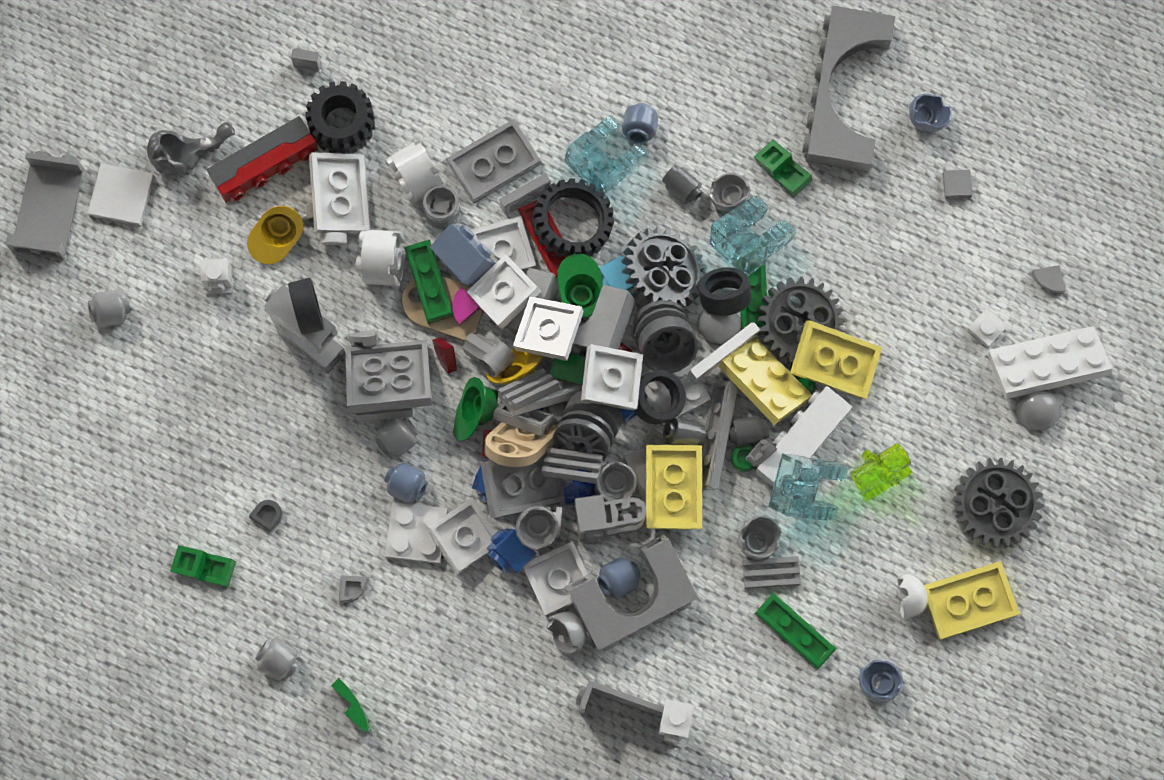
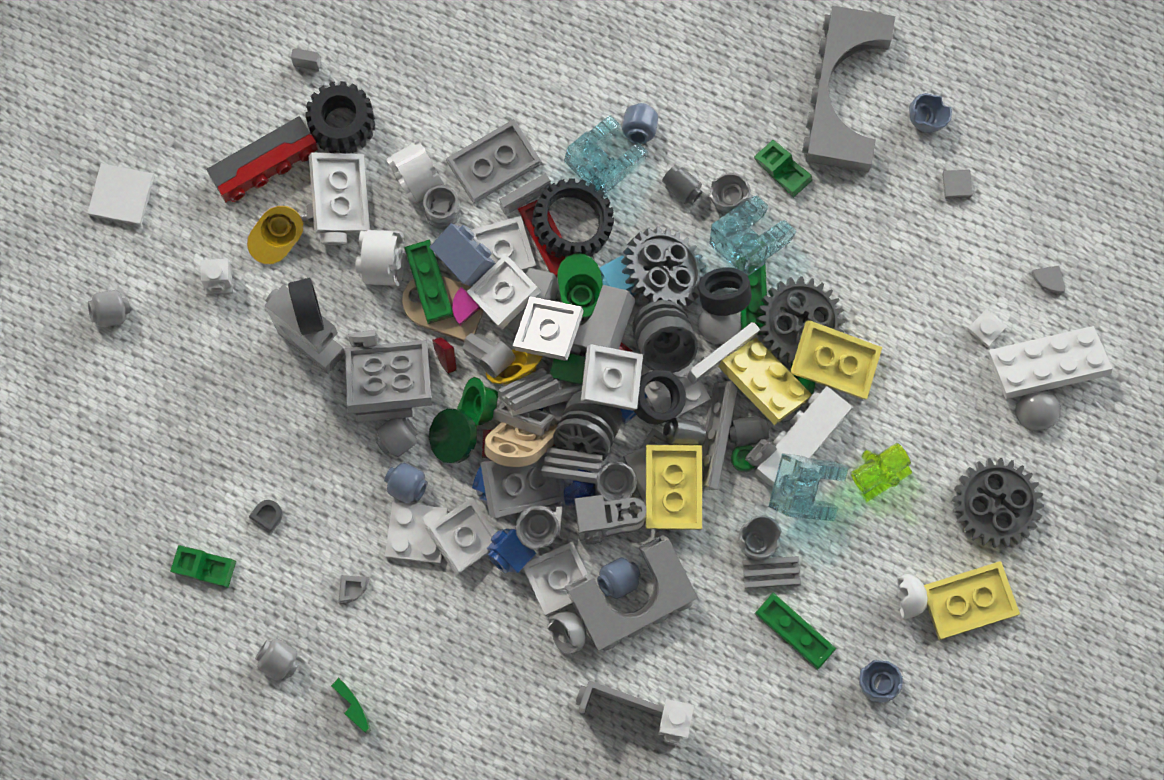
light grey panel [6,151,84,259] -> none
dark grey hair [147,122,235,175] -> none
none -> dark green tile [429,408,477,463]

